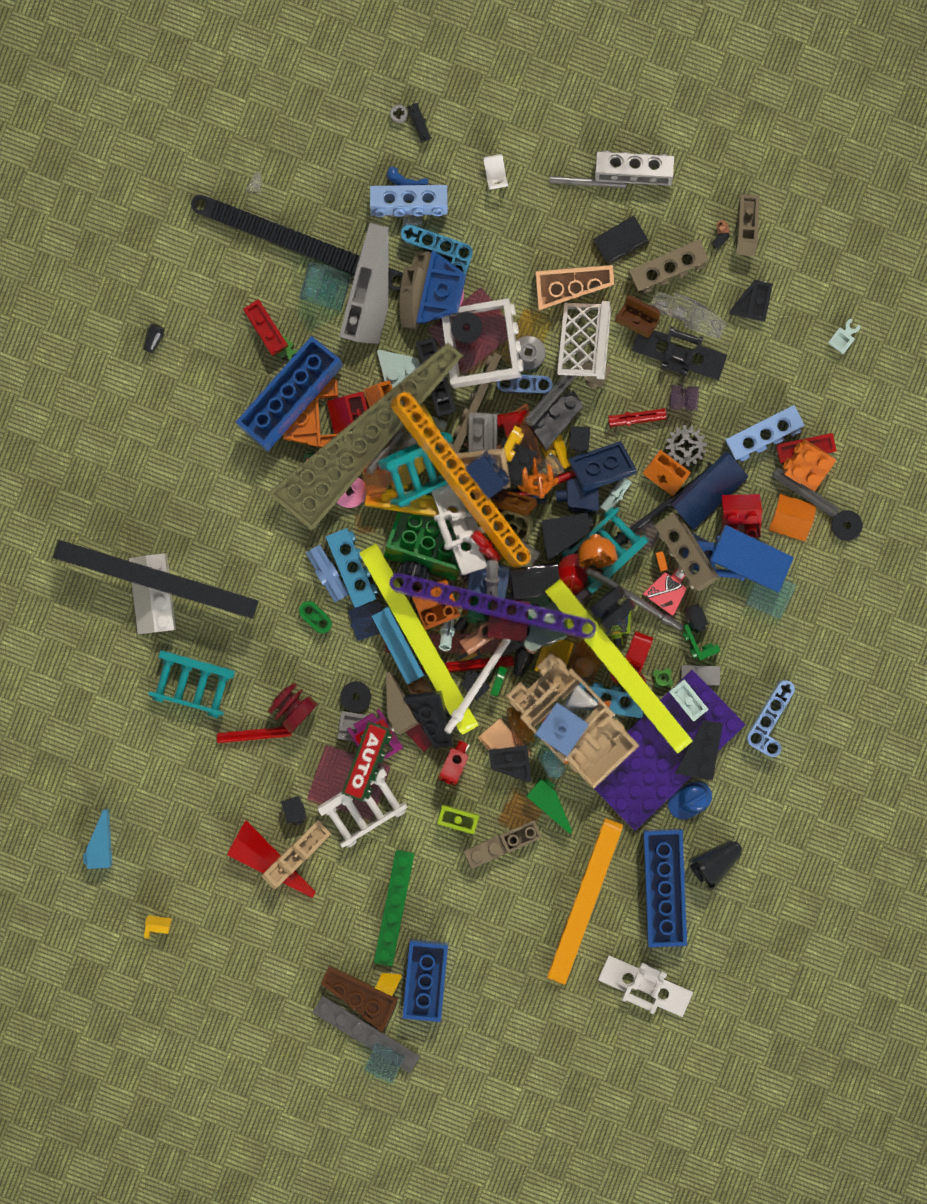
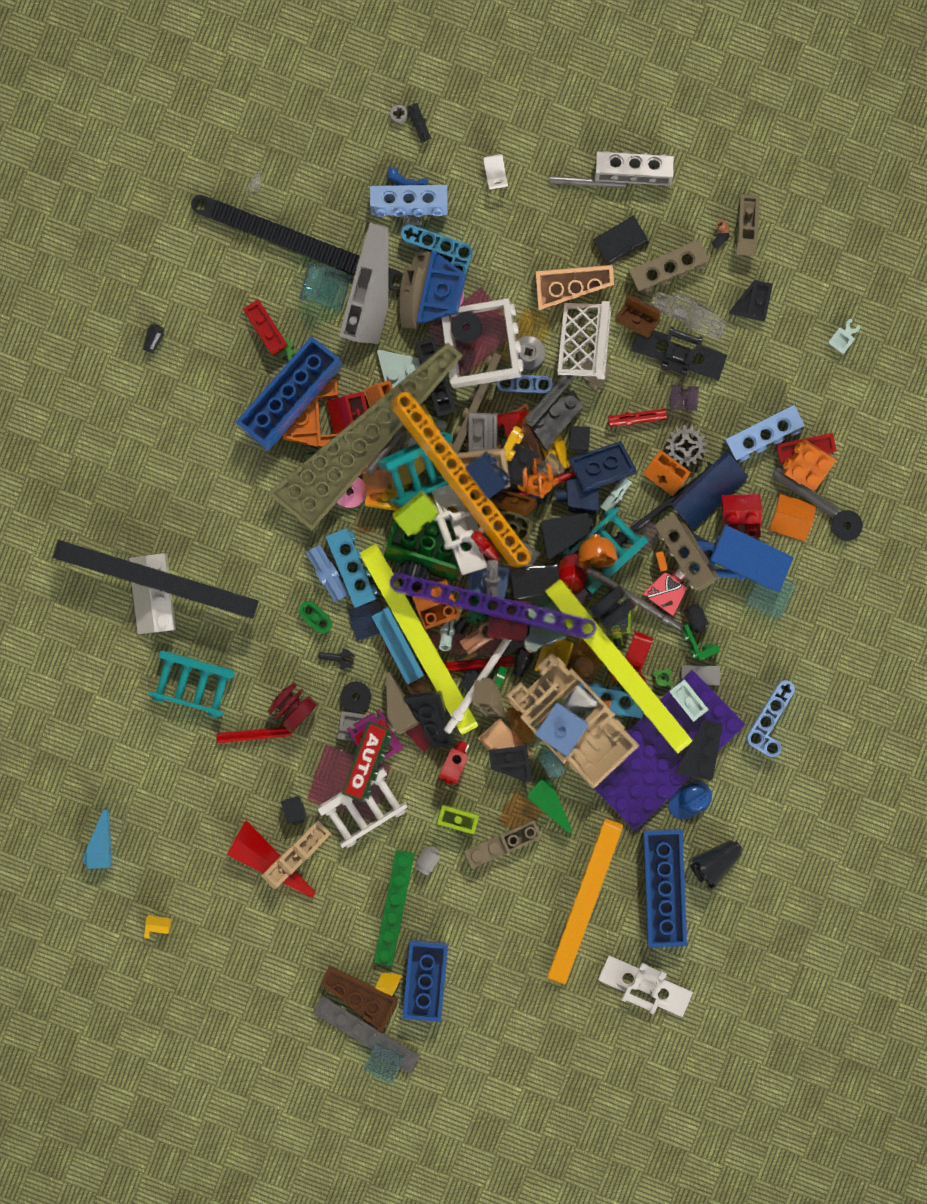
none -> black bar [318,648,355,669]
none -> lime slope [392,490,439,536]
none -> light grey brick [415,845,441,875]
none -> dark tan slope [472,678,506,718]

